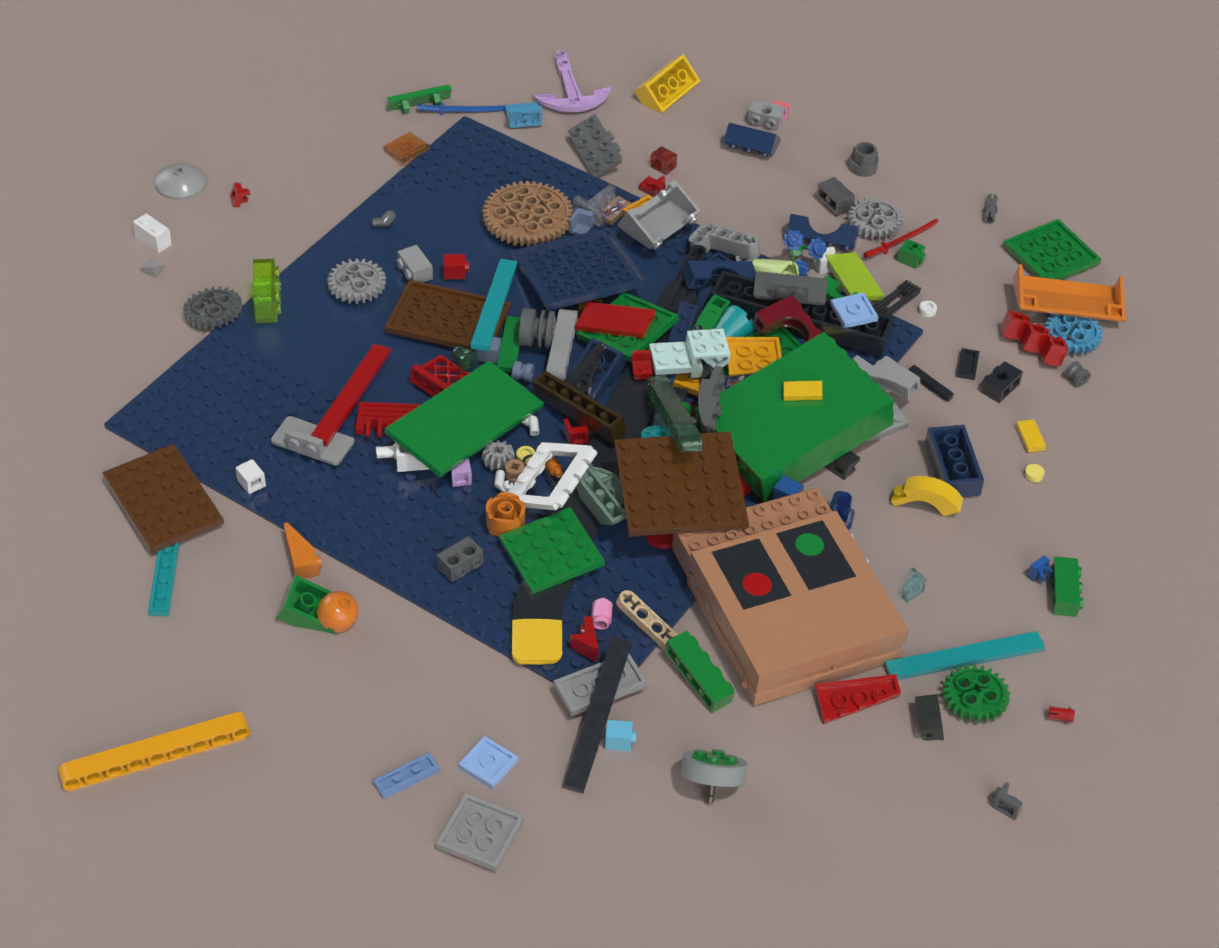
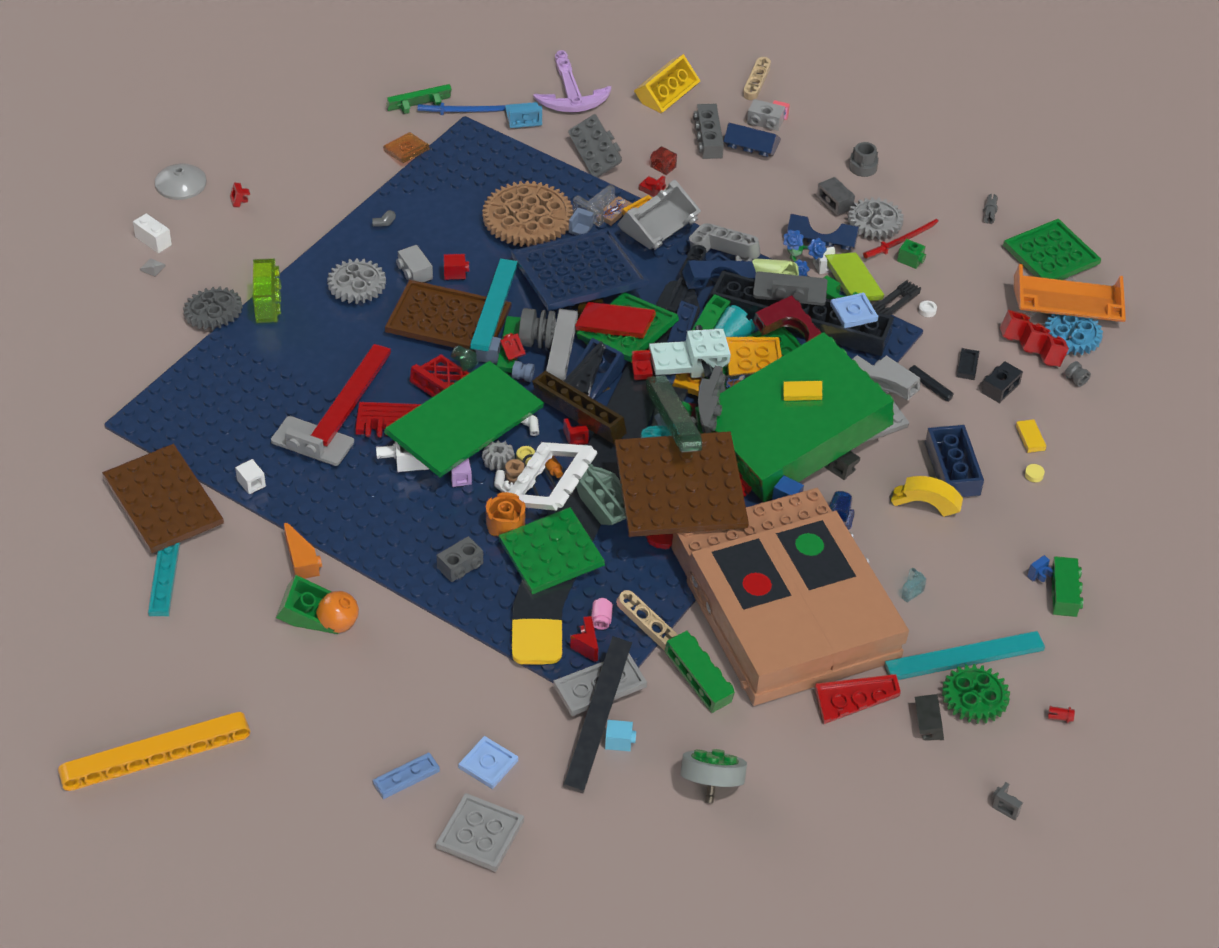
none -> red bracket [500,333,526,361]
none -> dark grey brick [694,103,724,159]
none -> tan beam [743,57,771,100]

